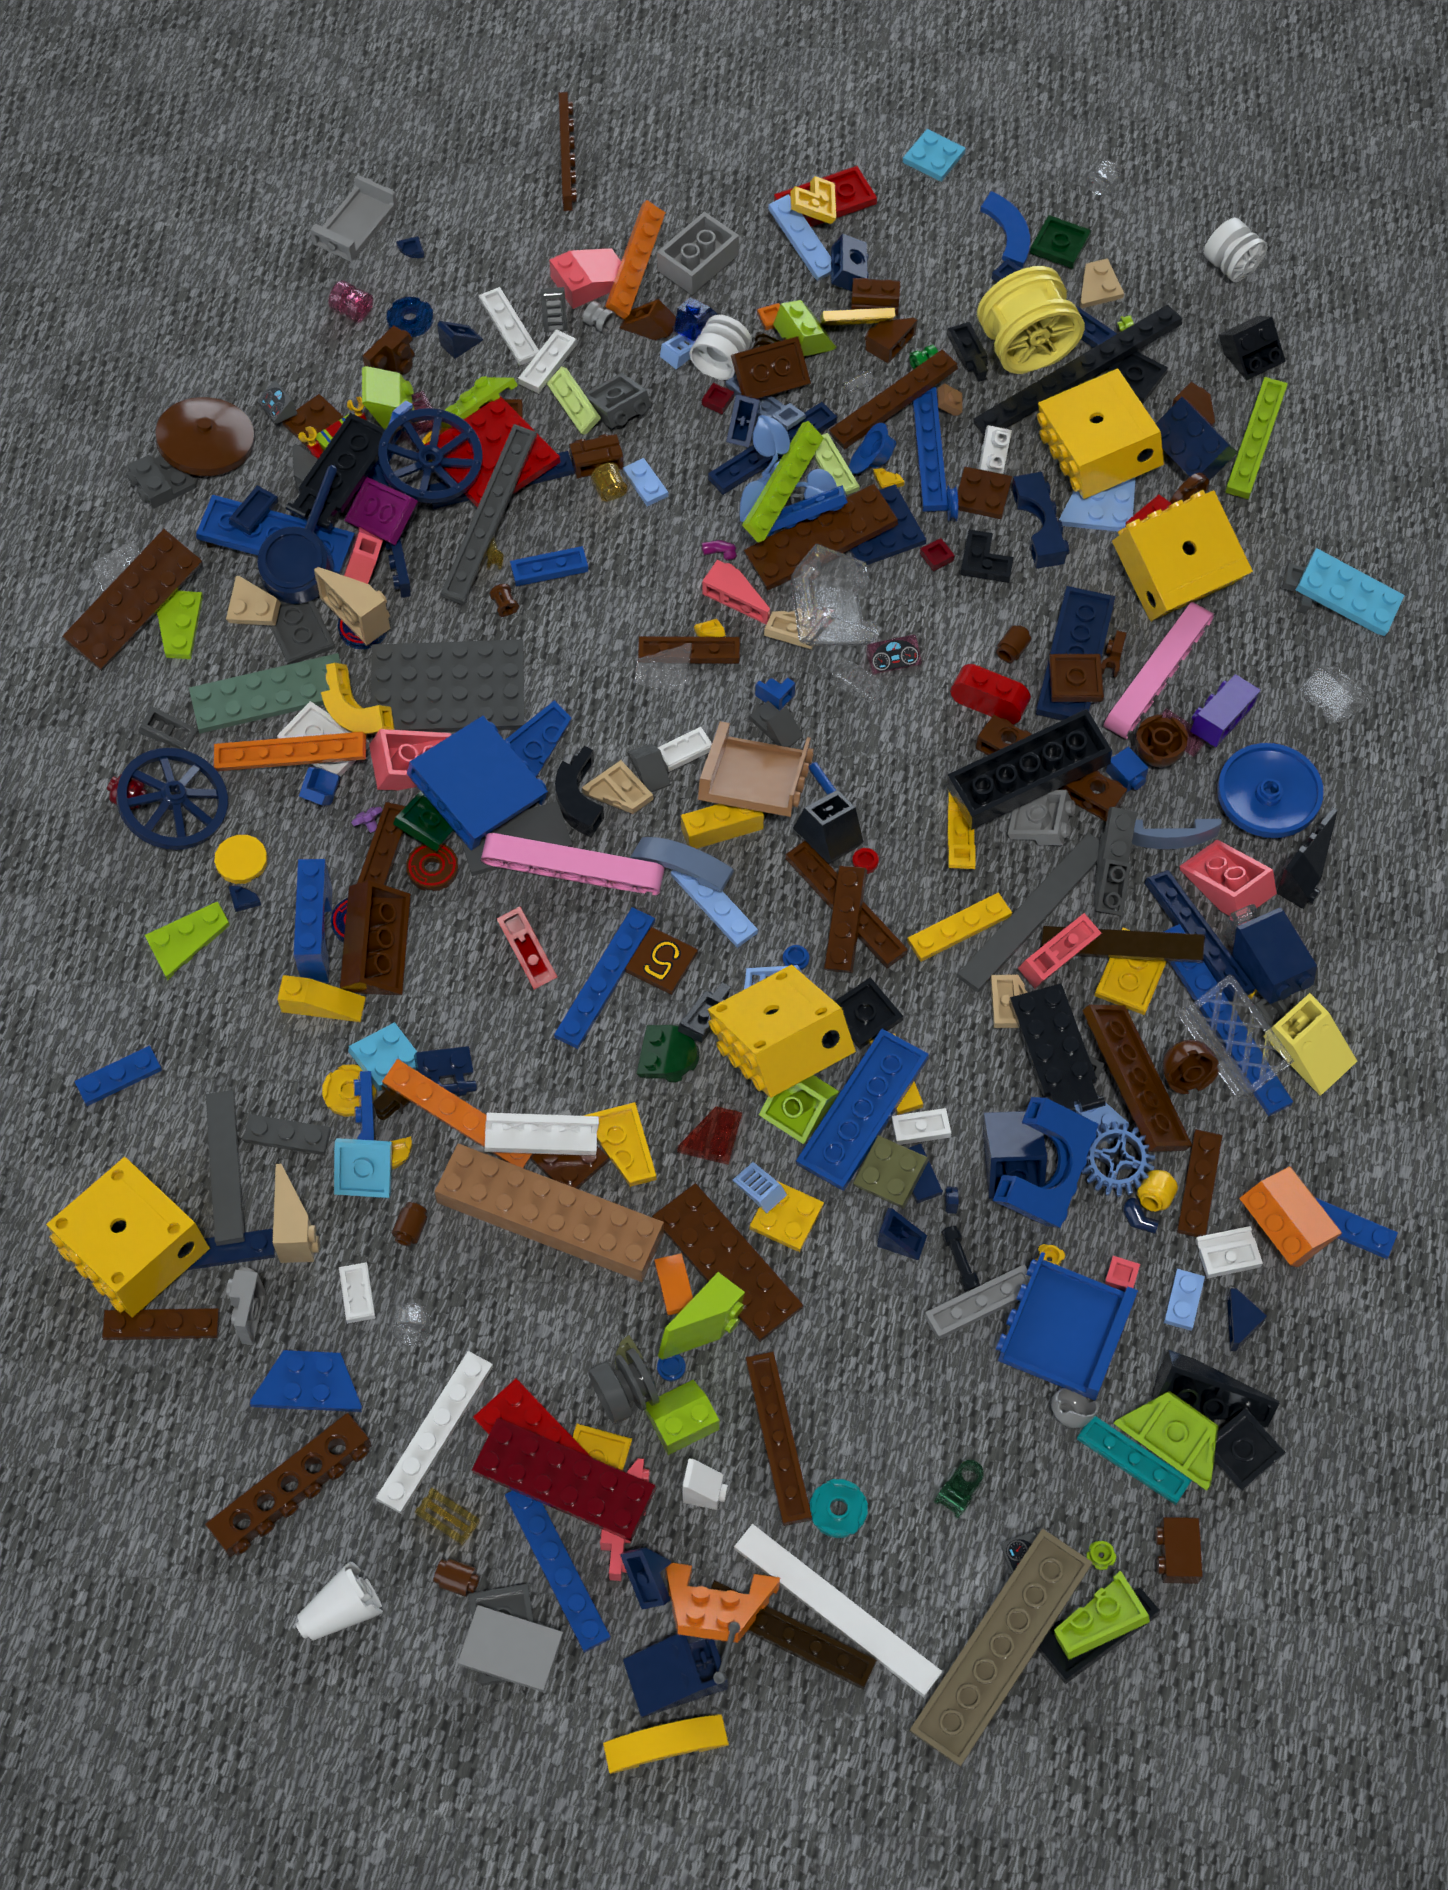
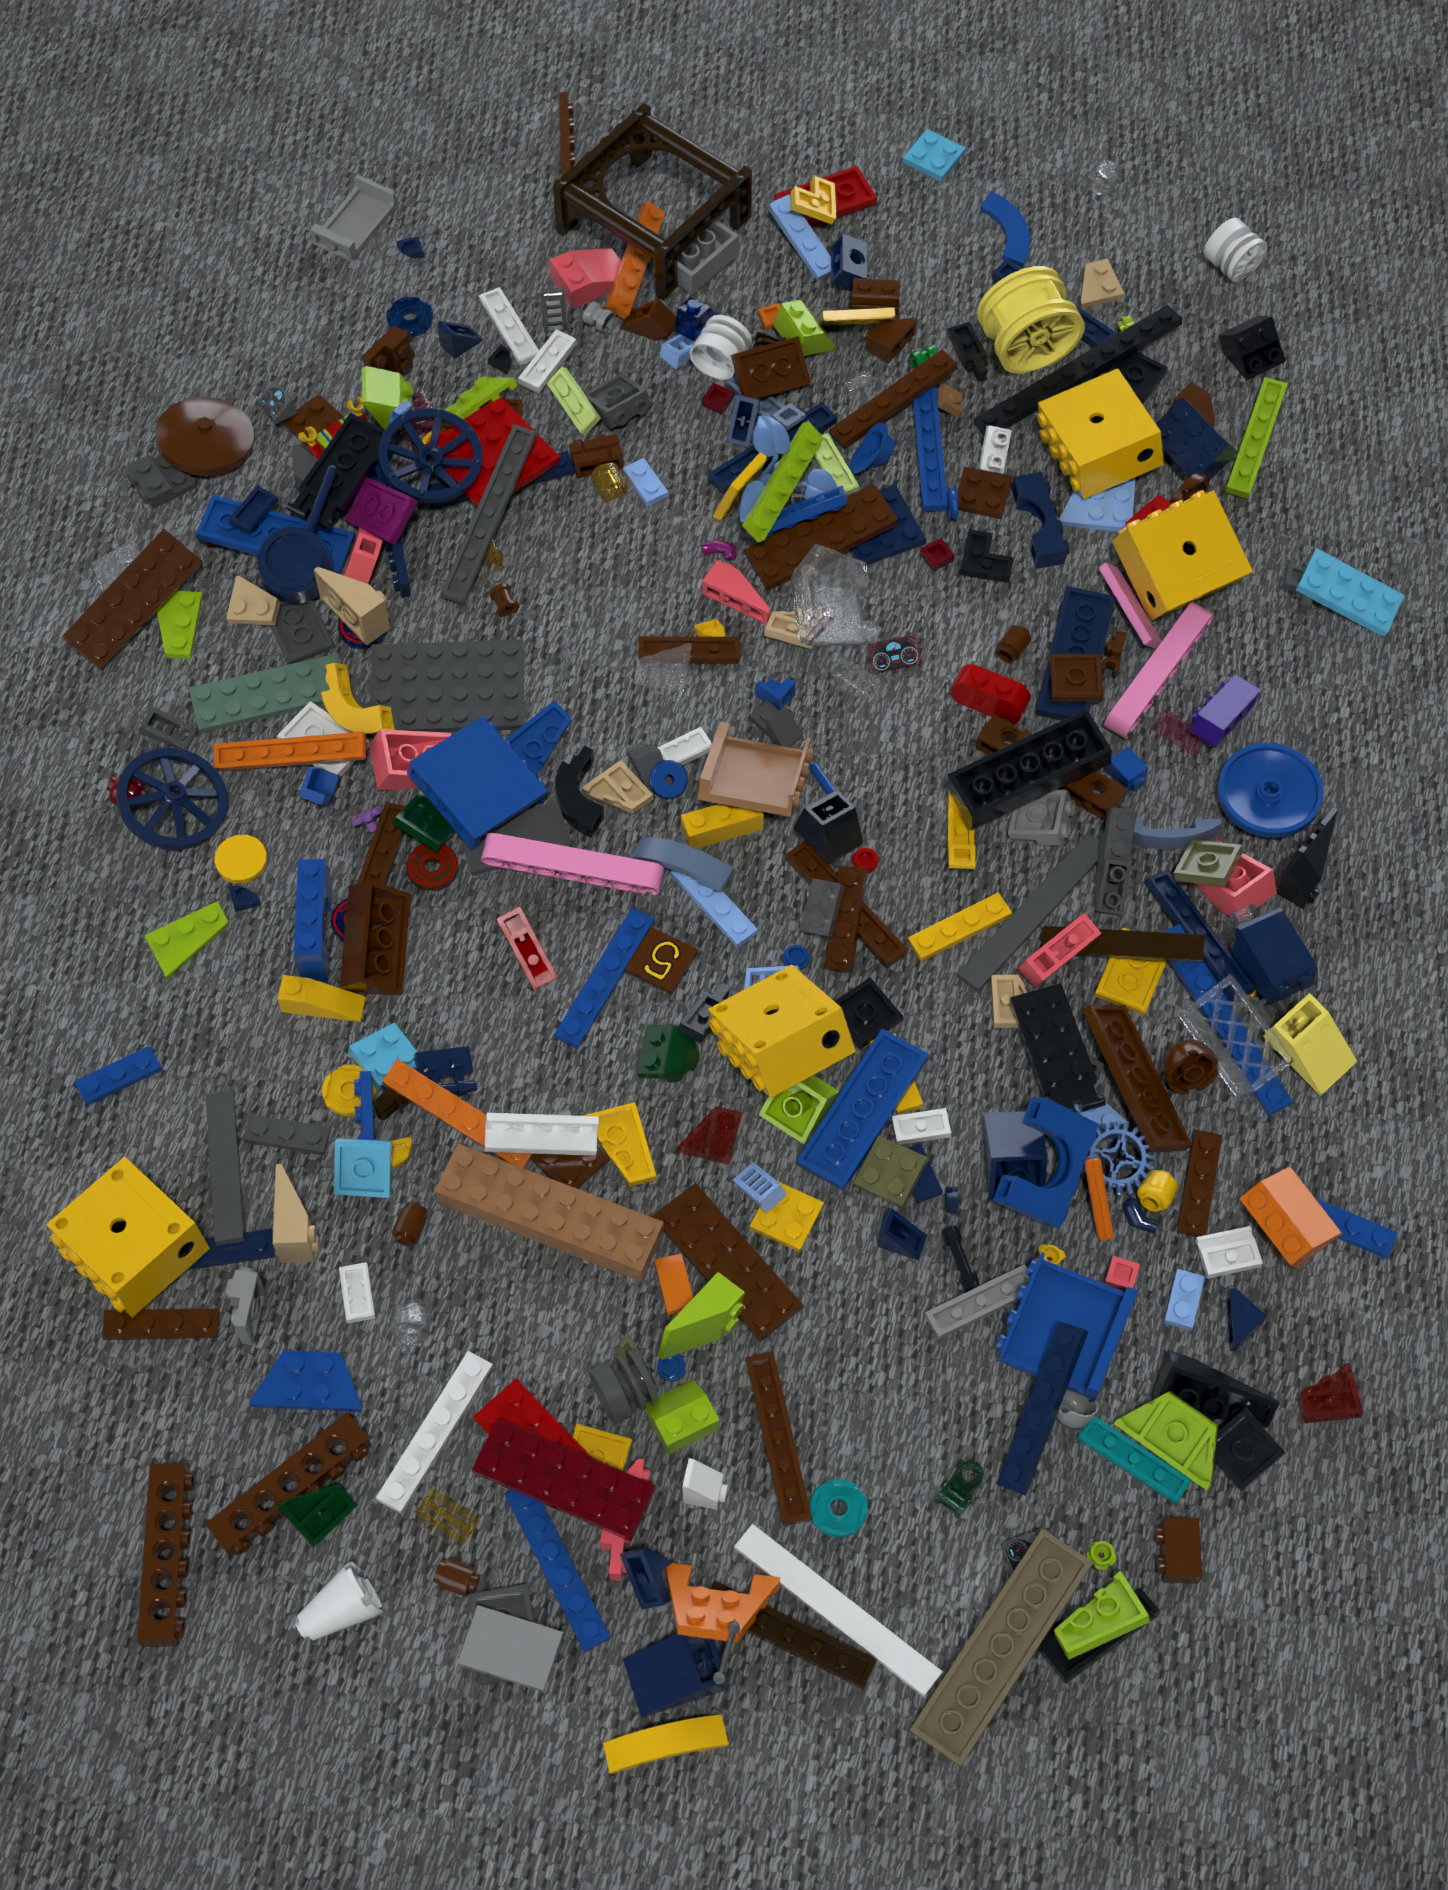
clear pink wheel [328,280,373,322] -> none
blue plate [510,546,589,586] -> none
yellow tile [873,468,904,489] -> none
dark green plate [1030,215,1091,269] -> none
reddish brown cylinder [1136,715,1188,767] -> none
clear slope [1300,666,1374,723] -> none
none -> reddish brown brick [137,1463,194,1647]
none -> dark green wing [275,1483,357,1548]
none -> black tile [487,344,511,374]
none -> dark brown arch [553,103,752,301]
none -> blue piece [649,760,688,799]
none -> yellow tile [713,452,767,520]
none -> flat silver bracket [800,878,845,937]
none -> dark blue plate [997,1321,1088,1496]
none -> orange axle [1084,1157,1114,1241]
none -> bright pink tile [1099,562,1162,649]
none -> olive plate [1174,839,1243,887]
none -> clear red wing [1298,1363,1363,1423]

